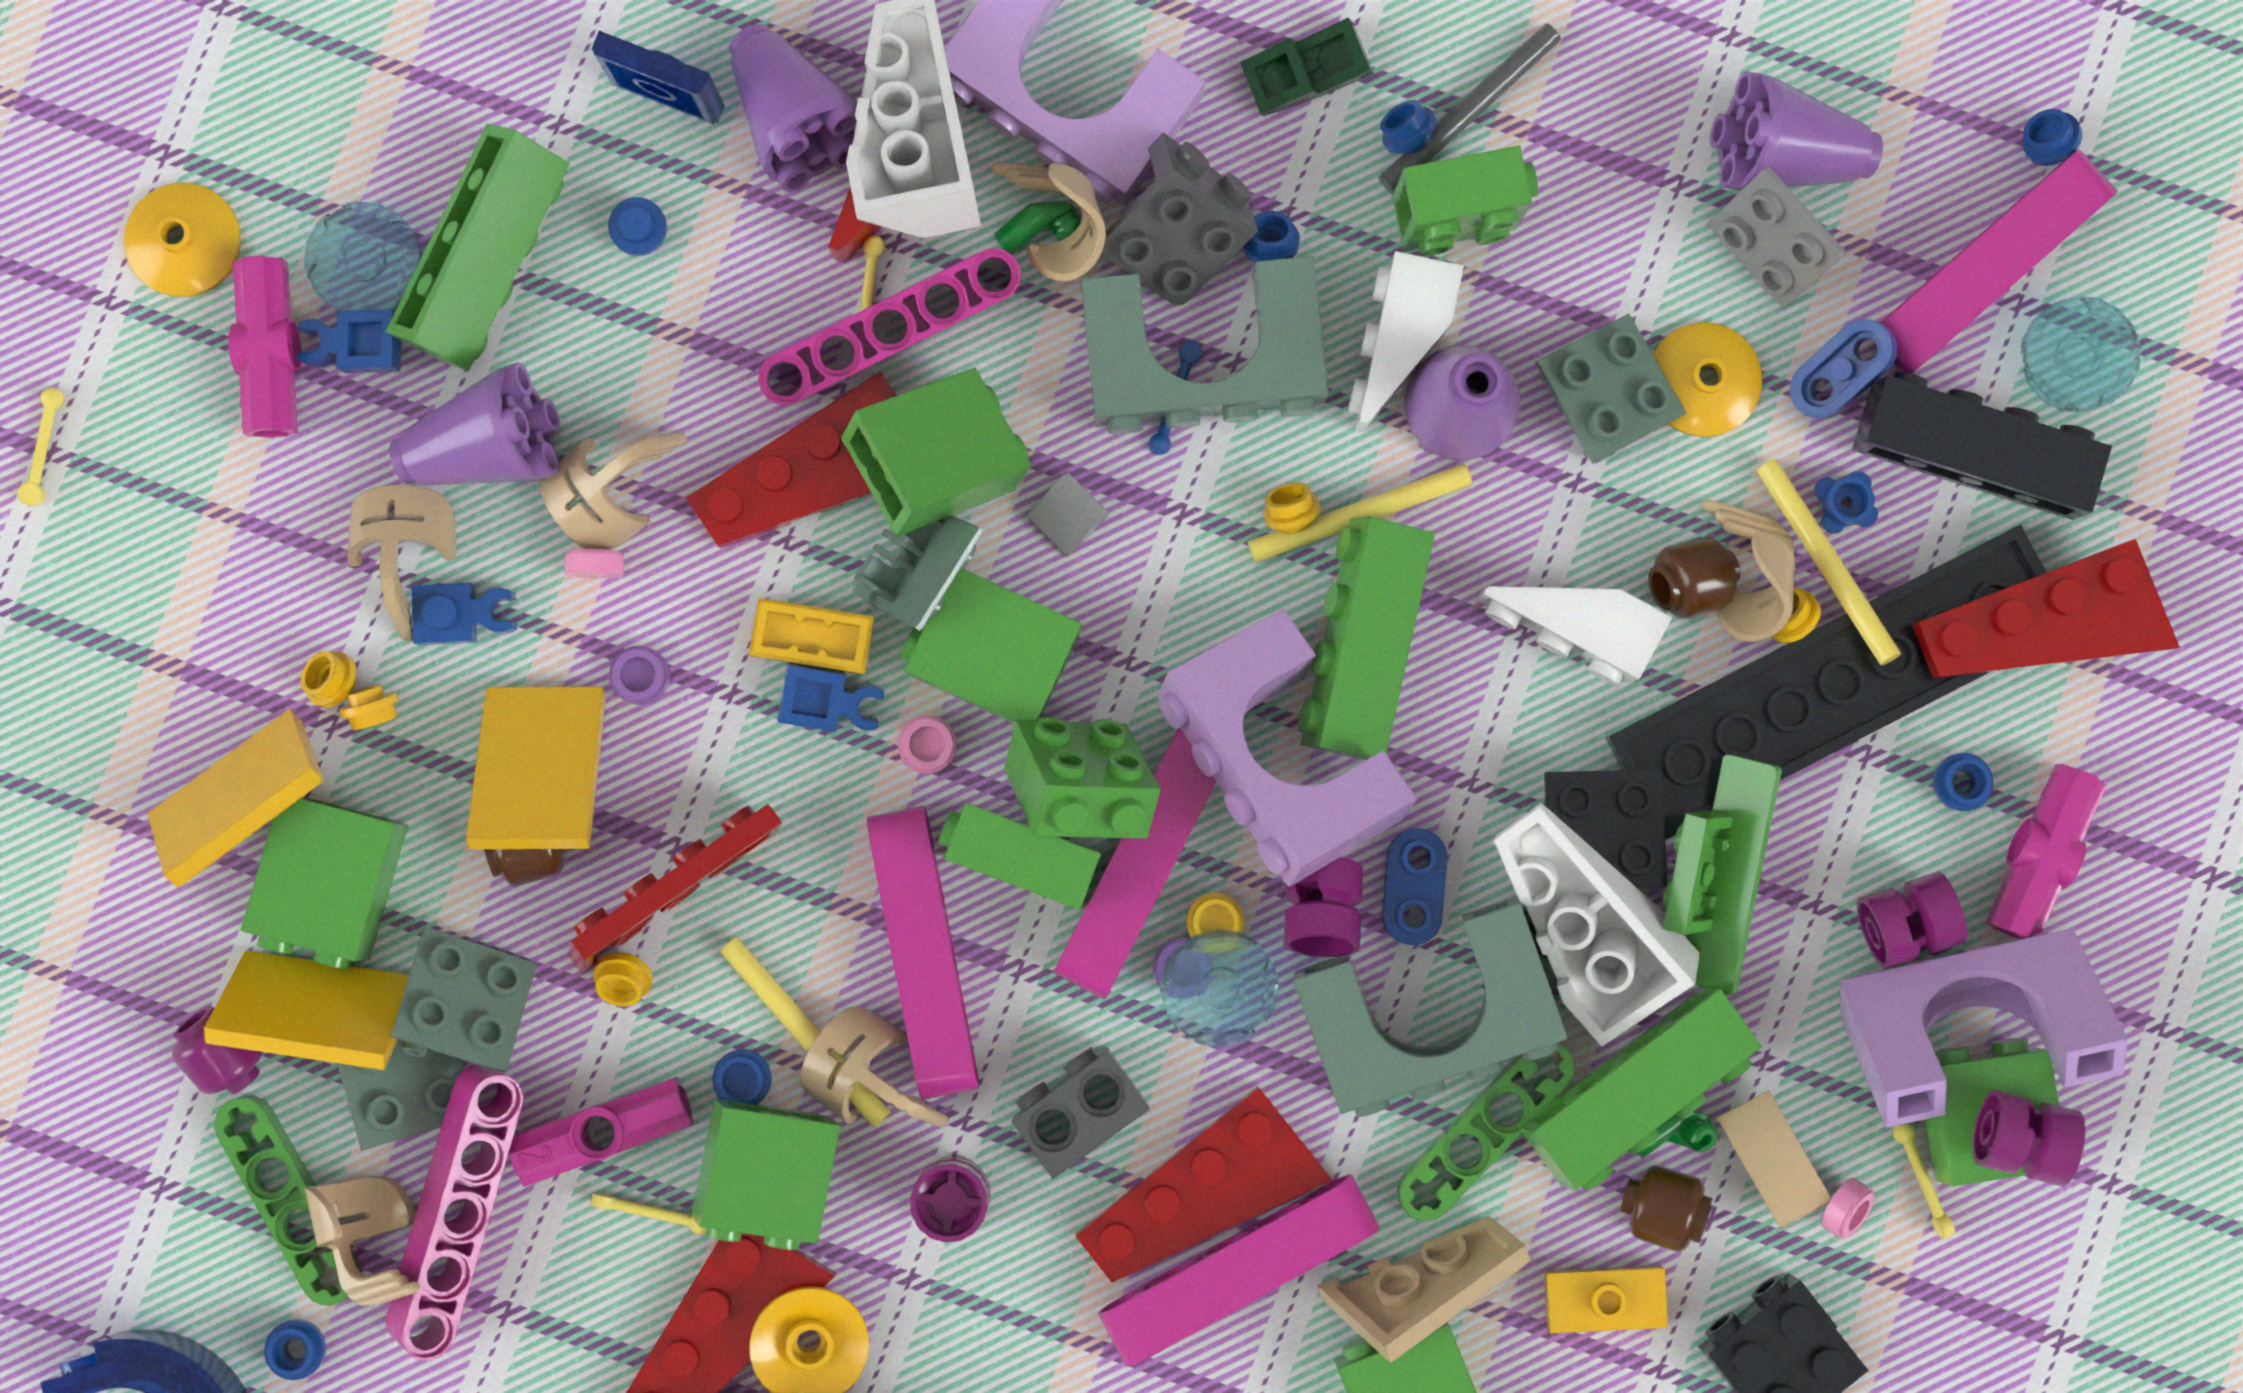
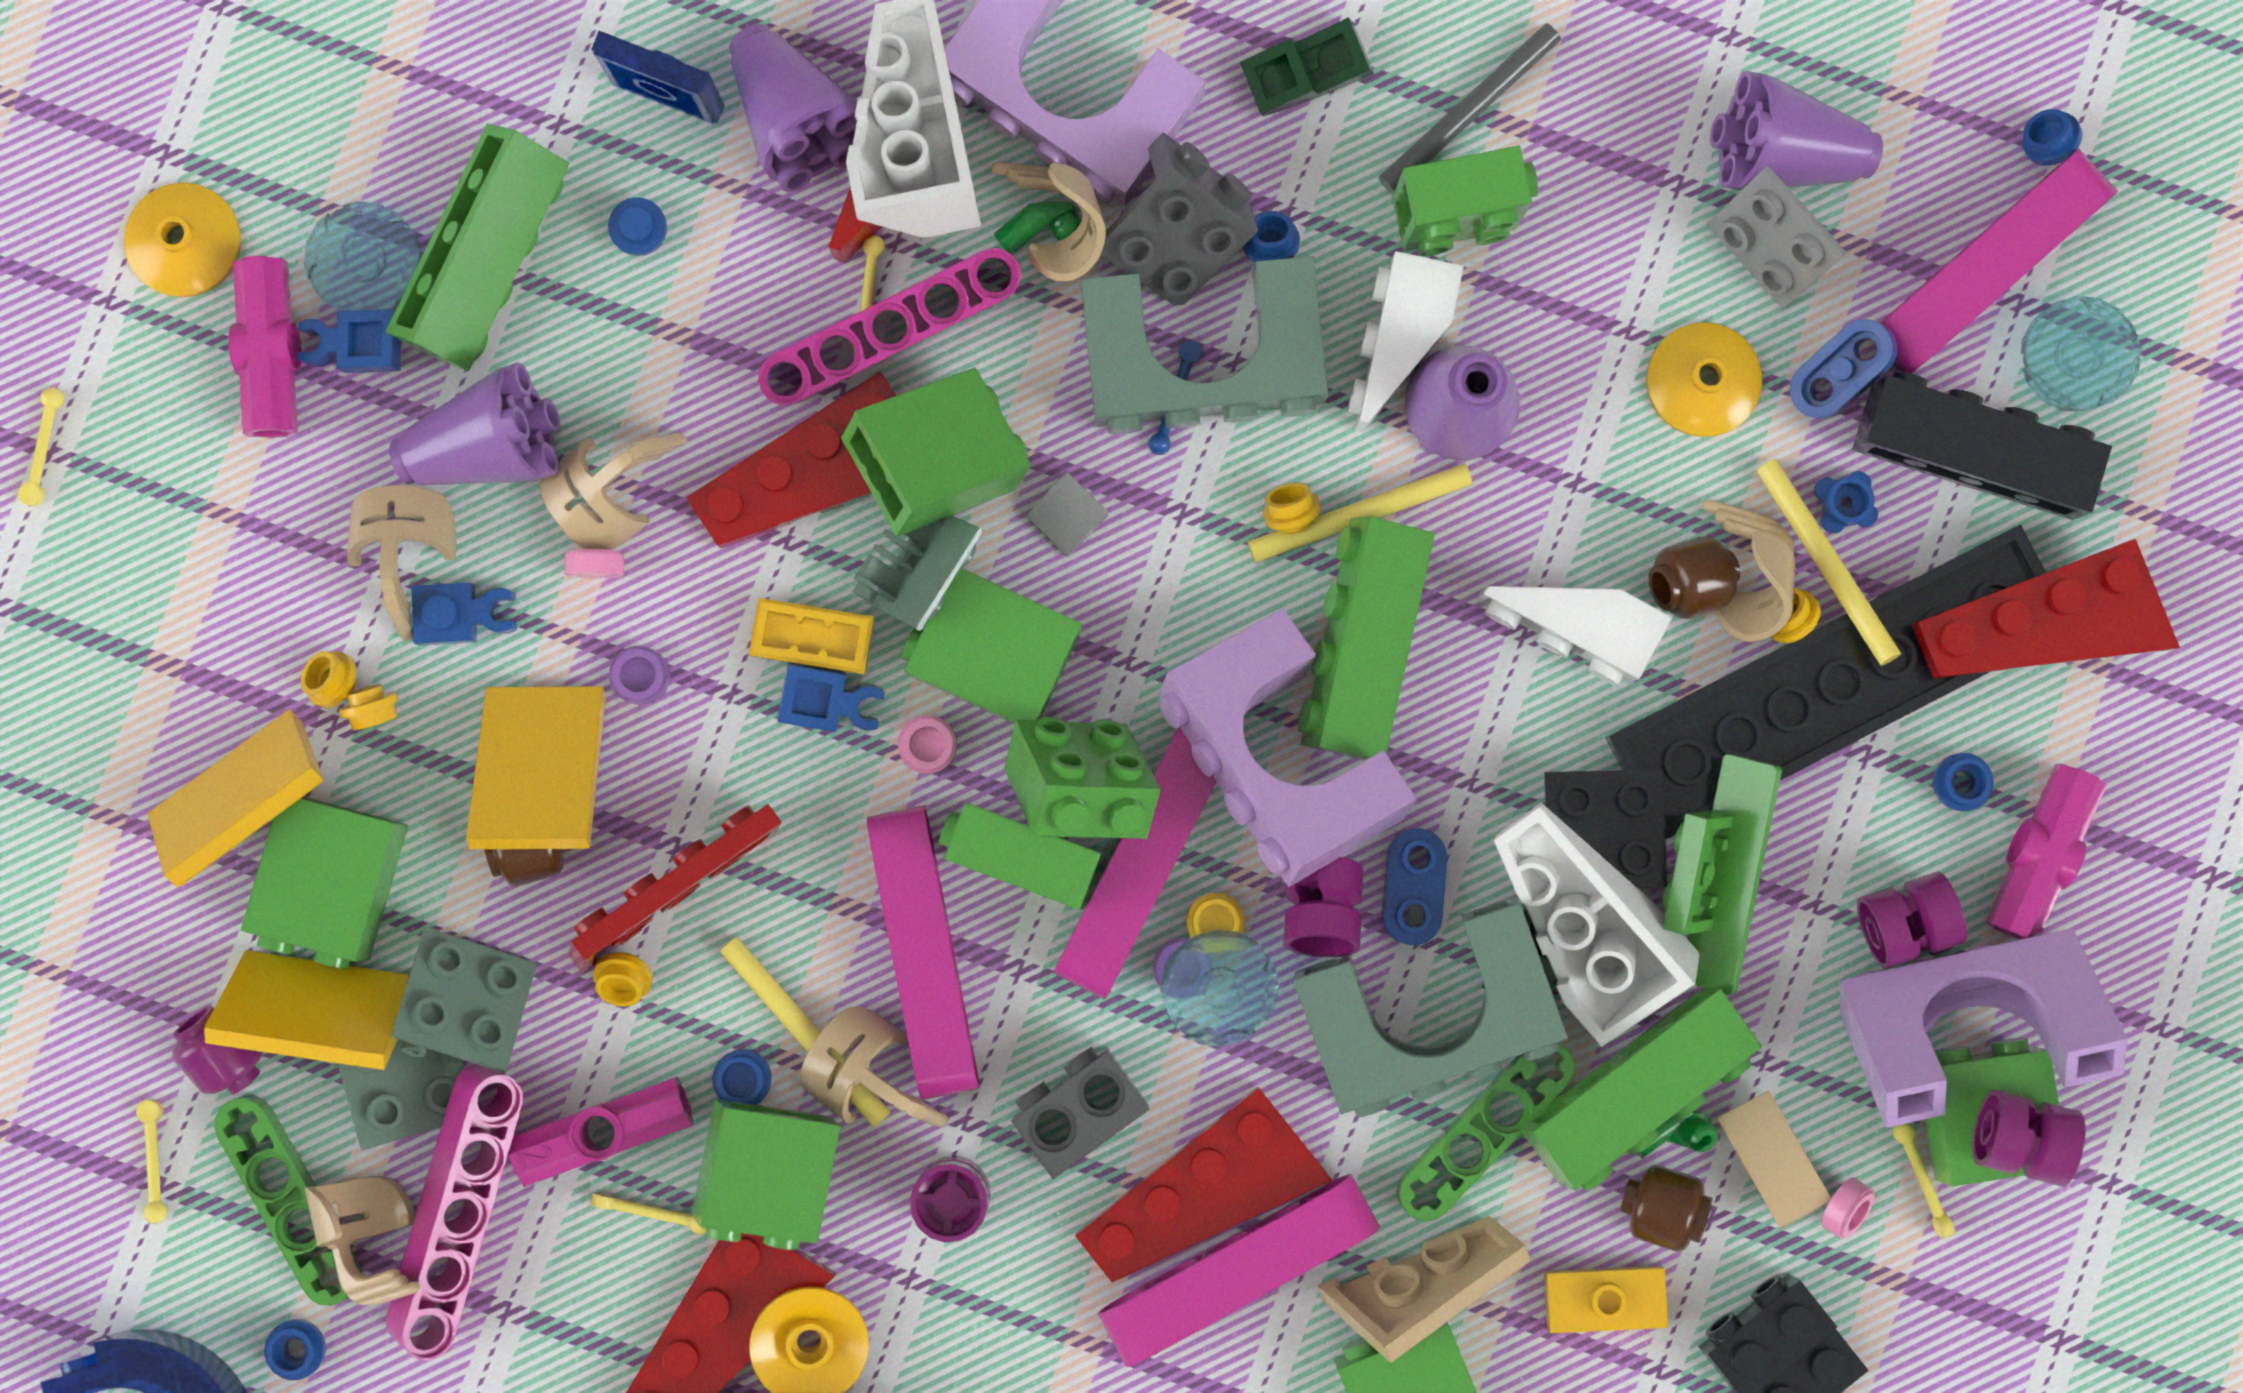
blue plate [1380,100,1437,154] -> none
sand green hinge [1535,314,1686,464] -> none
none -> light yellow hinge [136,1099,168,1224]

